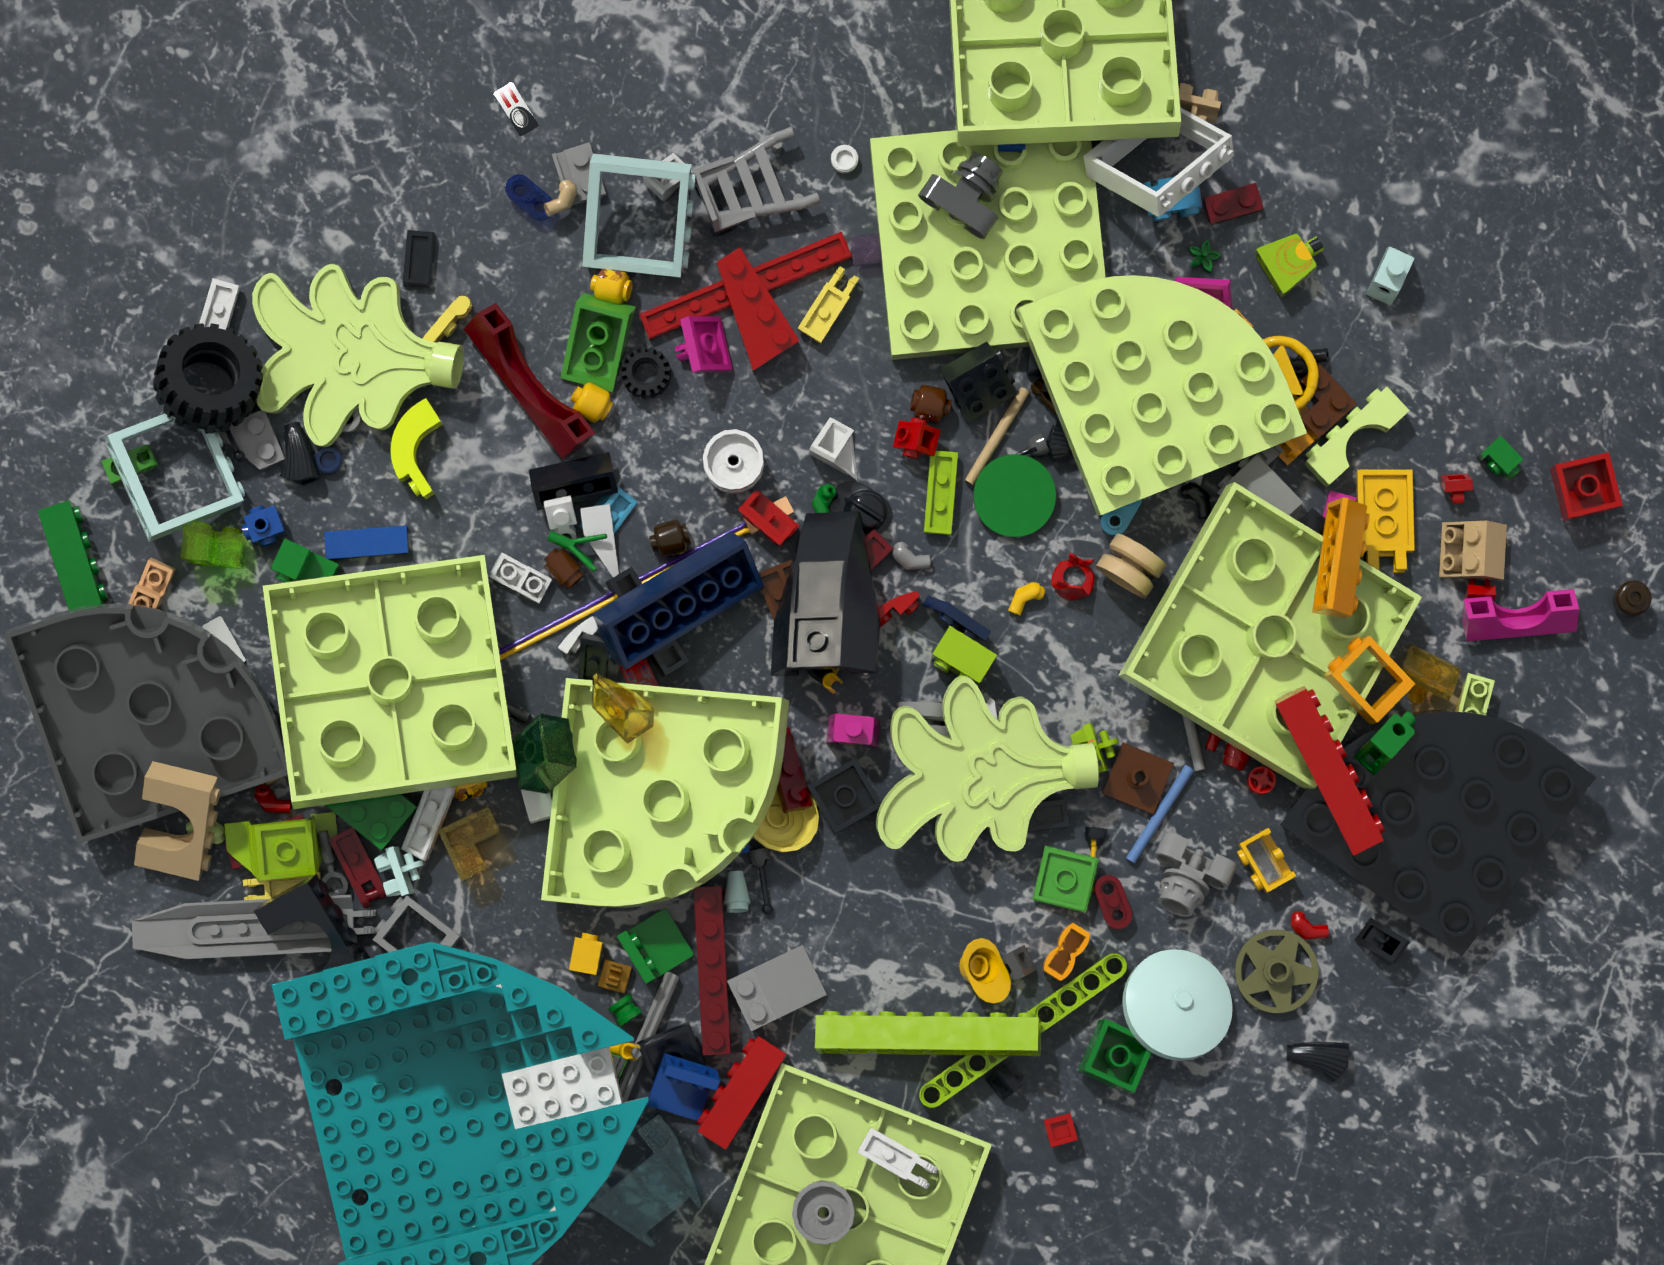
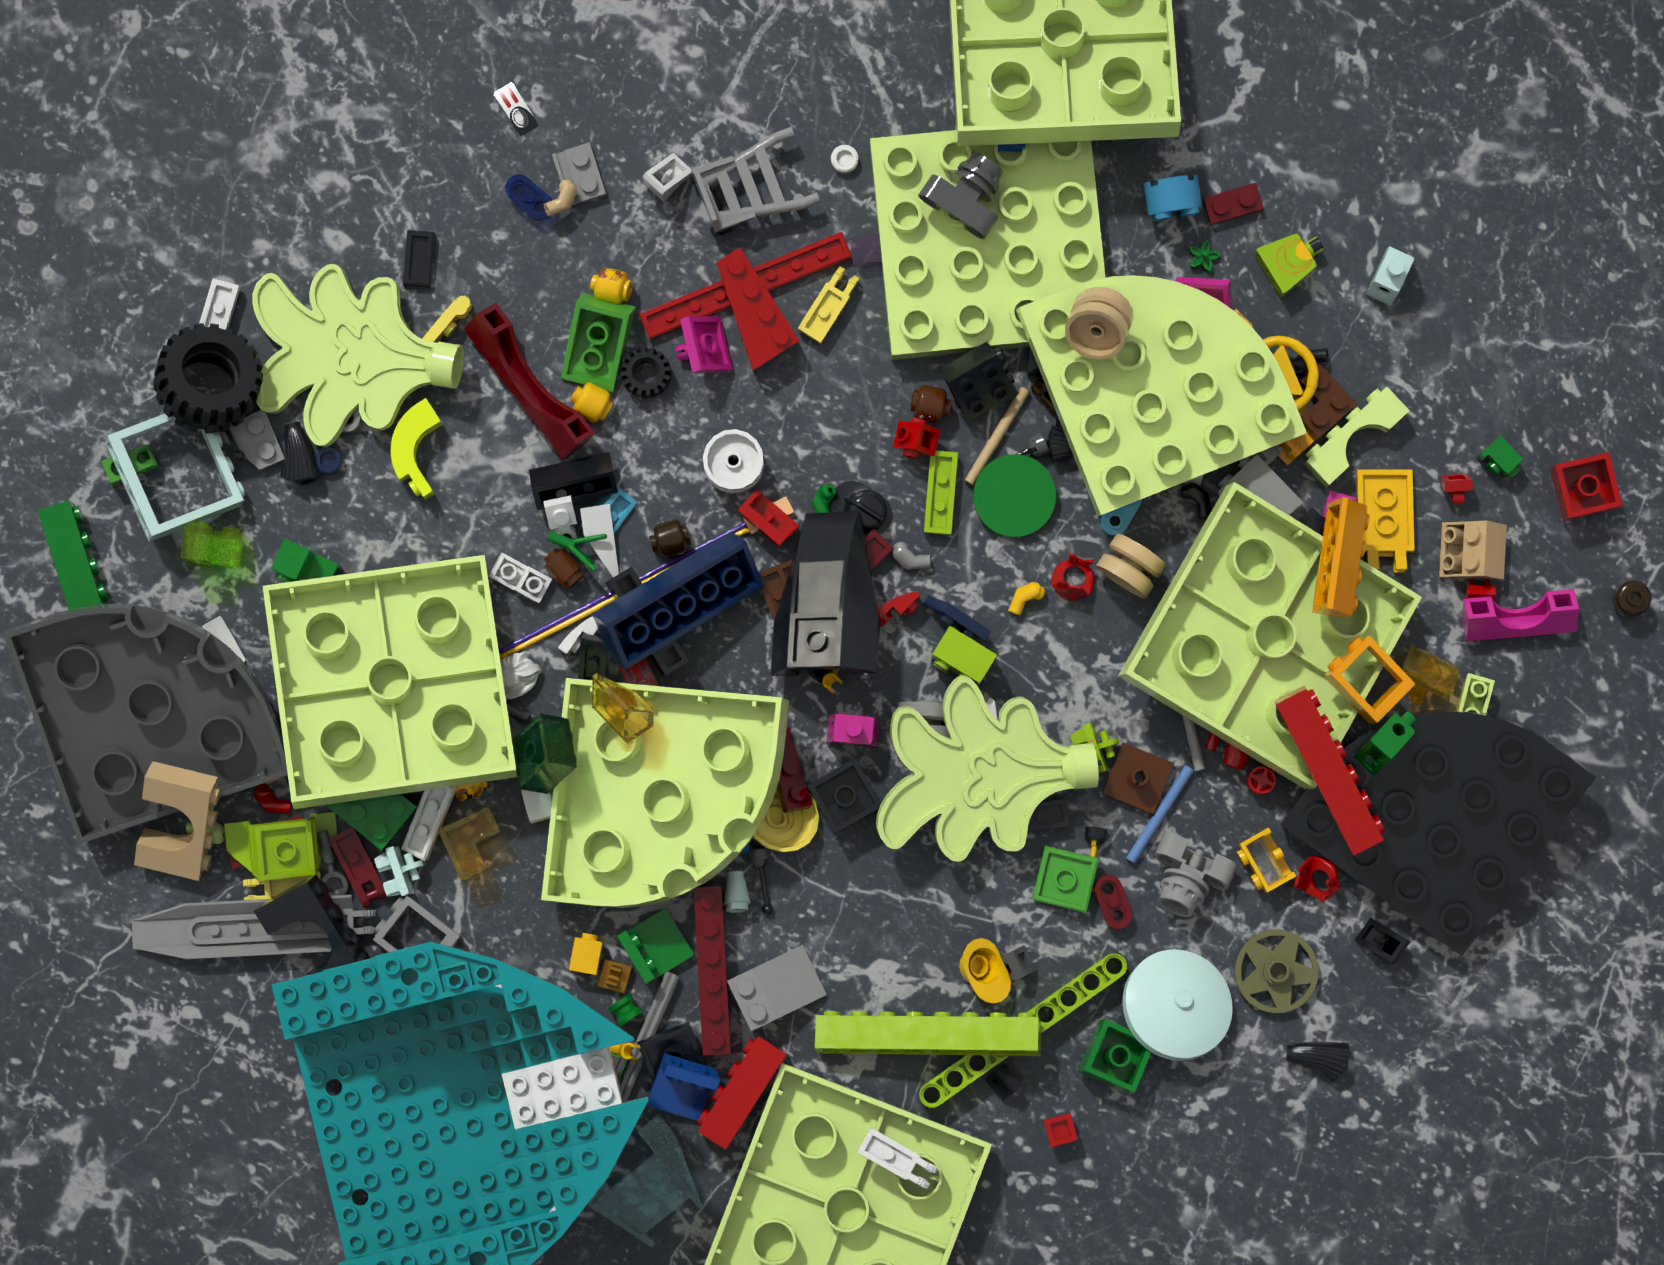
light nougat slope [128,558,176,609] -> none
blue brick [242,505,287,547] -> none
blue tile [324,525,409,560] -> none
light aqua window [582,154,696,277] -> none
light grey wheel [792,1180,855,1245] -> none
white slope [809,417,858,481] -> none
light orange brick [1042,923,1090,981] -> none
white window [1084,107,1234,217] -> none
tan hips [1178,83,1221,123] -> none
red arm [1290,911,1329,940] -> none
none -> white hat [501,651,542,700]
none -> tan wheel [1065,287,1133,360]
none -> red piece [1294,856,1340,903]

